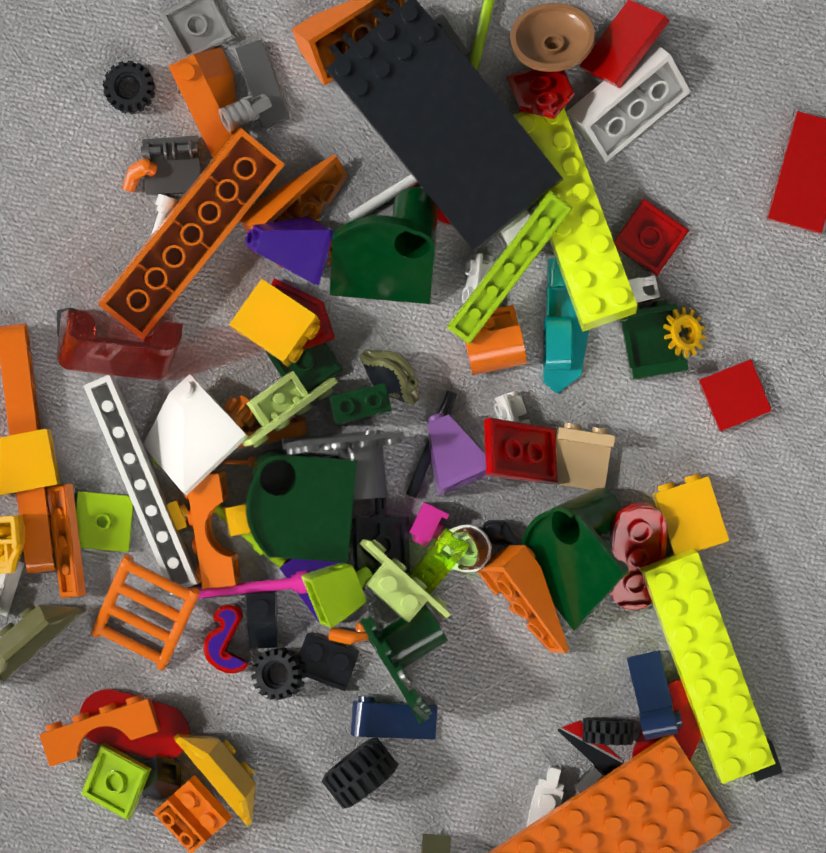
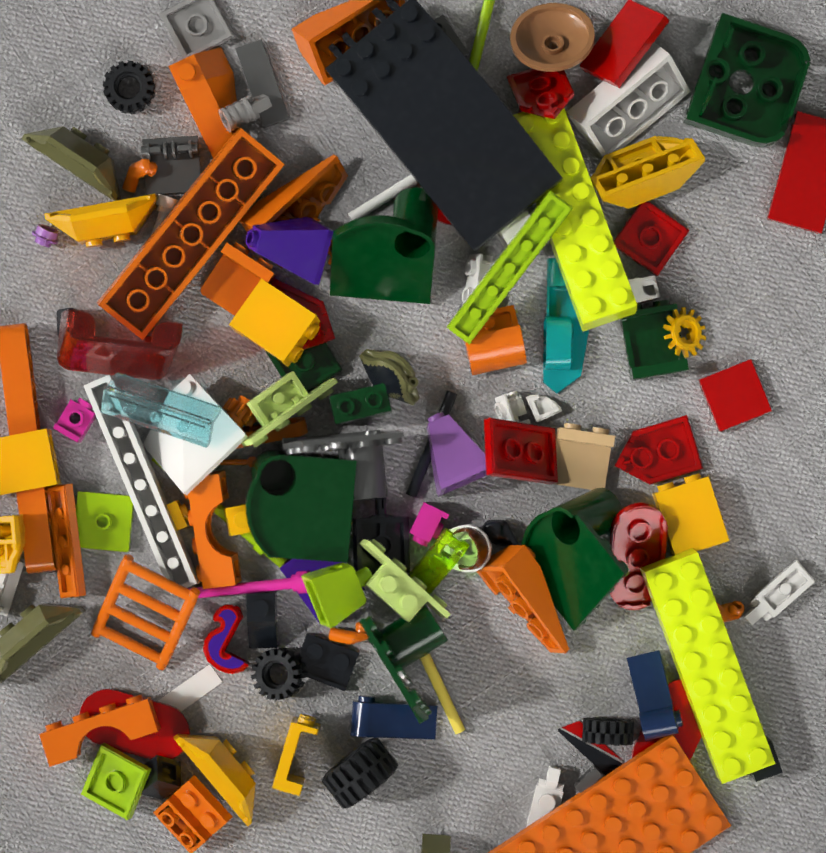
none -> olive wedge [21,126,121,201]
none -> medium lavender plate [32,224,59,247]
none -> yellow wedge [44,194,158,248]
none -> dark pink brick [53,397,96,443]
none -> clear light blue panel [101,373,222,448]
none -> white sticker [158,665,222,711]
none -> orange bracket [200,242,276,316]
none -> yellow panel [272,714,321,796]
none -> light yellow bar [420,653,466,734]
none -> white tile [525,395,562,423]
none -> yellow wedge [591,136,705,209]
none -> red tile [615,415,703,485]
none -> dark green piece [683,13,810,148]
none -> orange arm [716,601,745,622]
none -> white hinge [742,560,815,625]

